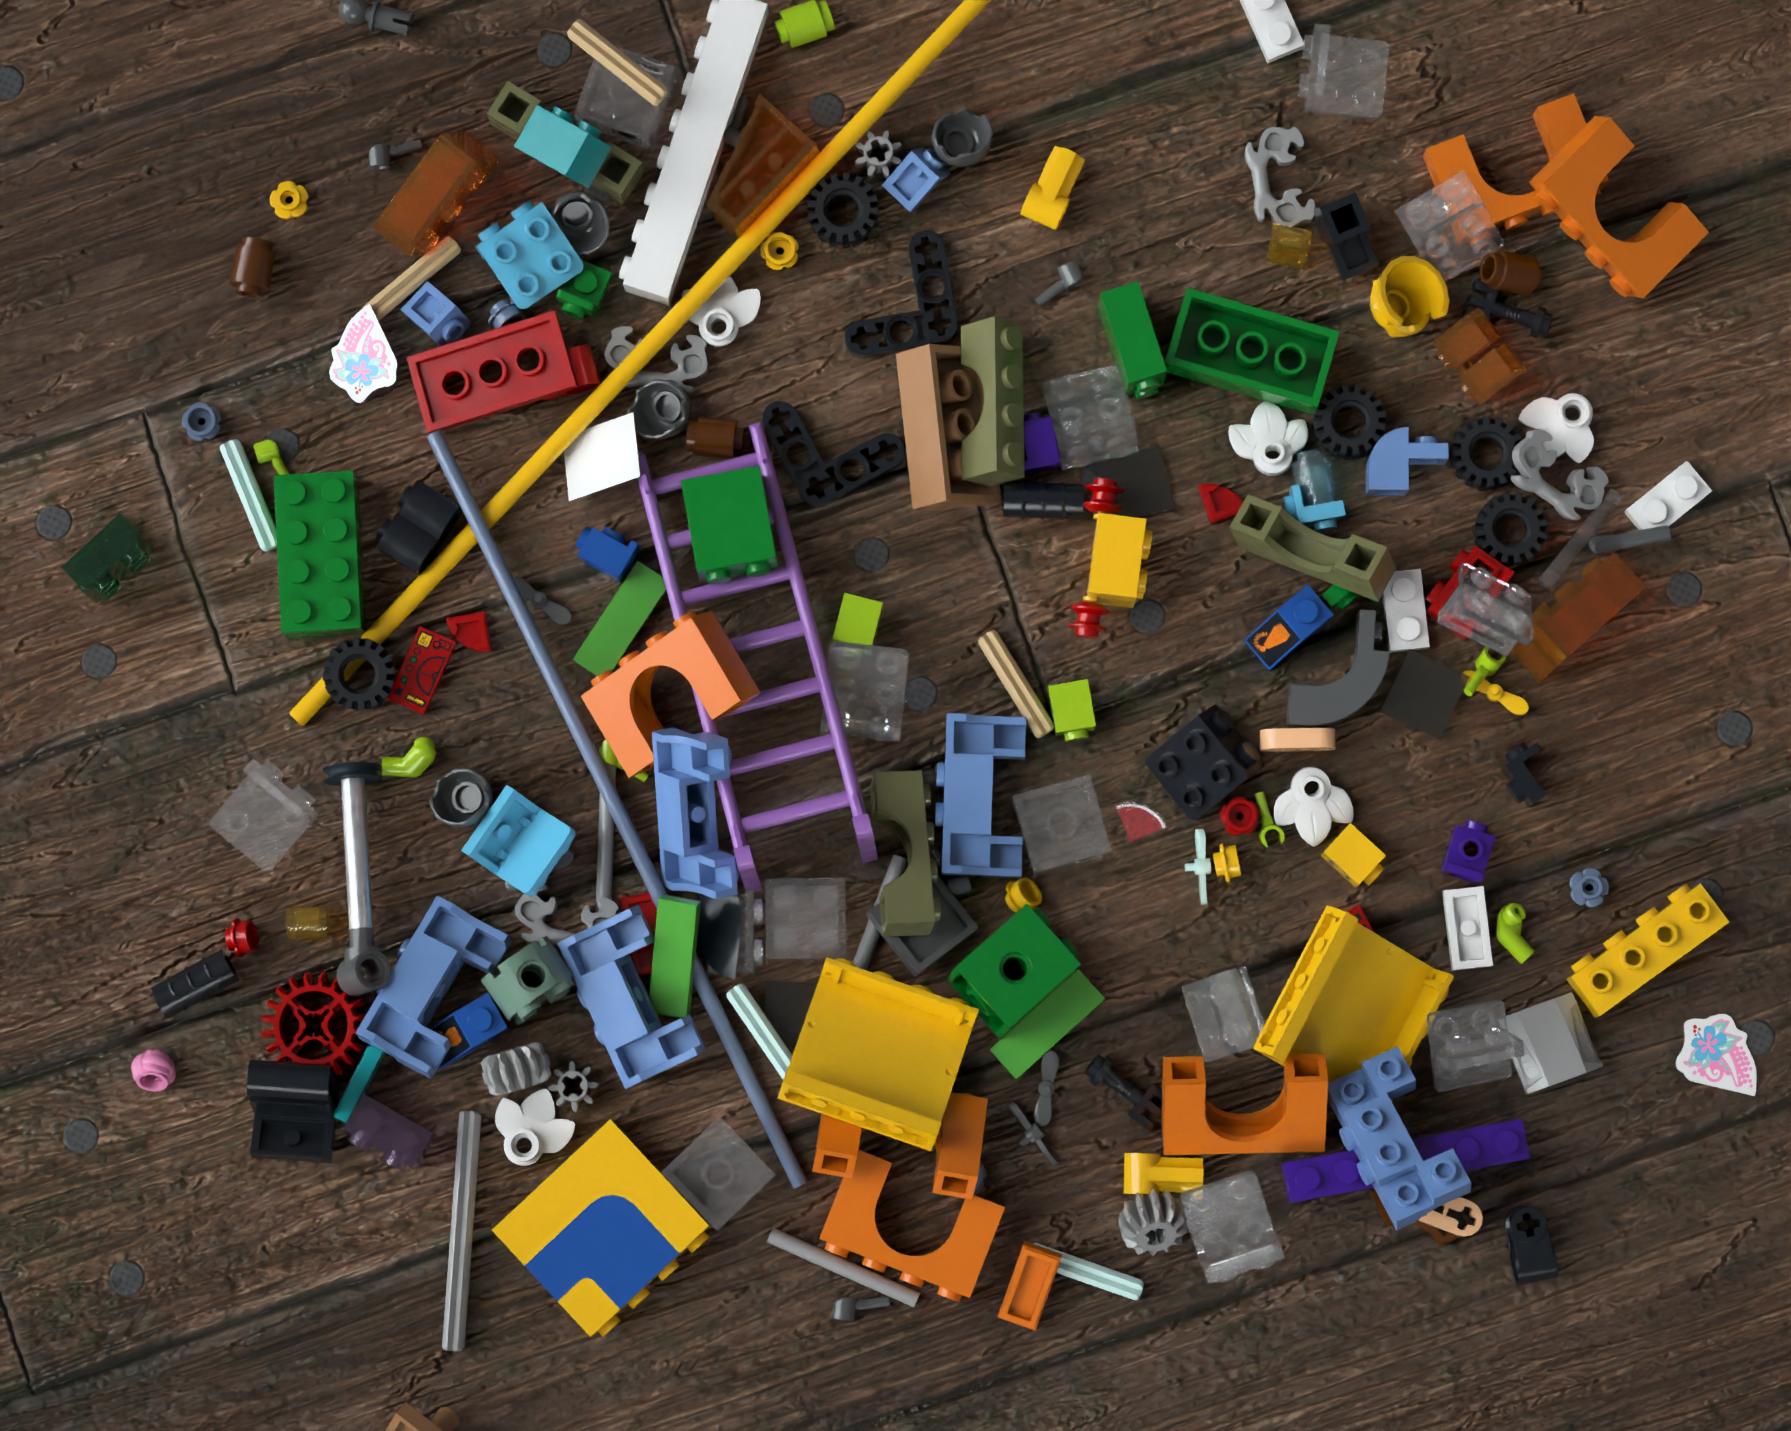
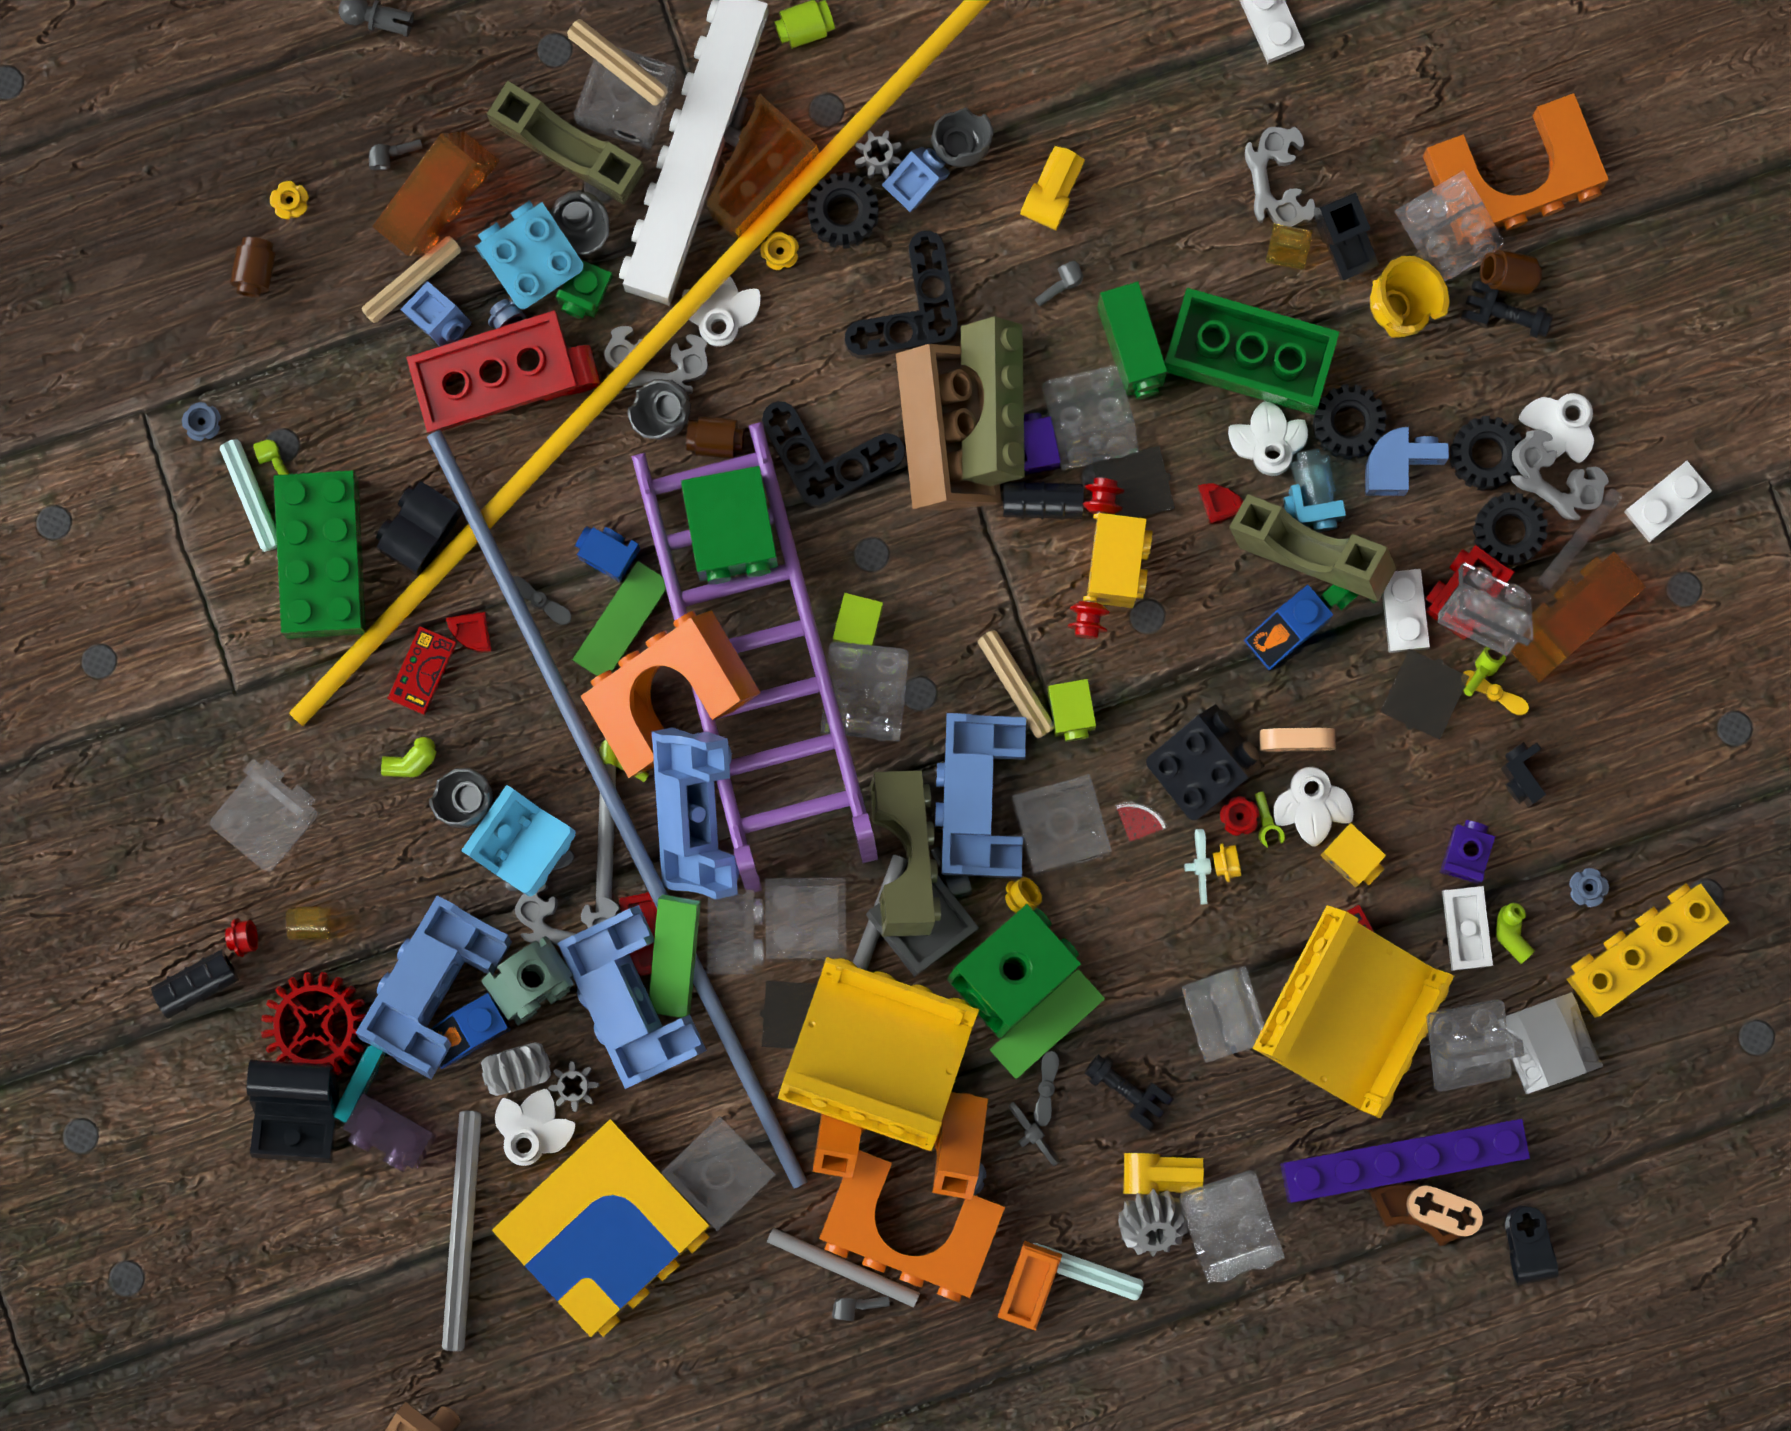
clear green bracket [61,513,154,603] -> none
bright pink piece [131,1049,176,1092] -> none
piece [322,762,391,996] -> none
black tyre [323,638,396,710] -> none
sticker [329,304,397,403] -> none
teal brick [514,105,612,189] -> none
white sticker [564,412,640,501] -> none
black sticker [696,894,743,979] -> none
light aqua axle [726,983,792,1080] -> none
orange arch [1161,1053,1328,1155] -> none
dark grey arch [1286,610,1390,728] -> none
clear bracket [1298,23,1389,119] -> none
medium blue bracket [1328,1047,1471,1230] -> none
clear orange piece [1433,308,1528,405] -> none
orange arch [1529,116,1709,298] -> none
dark grey piece [1588,525,1671,554] -> none
sticker [1676,1014,1757,1096] -> none

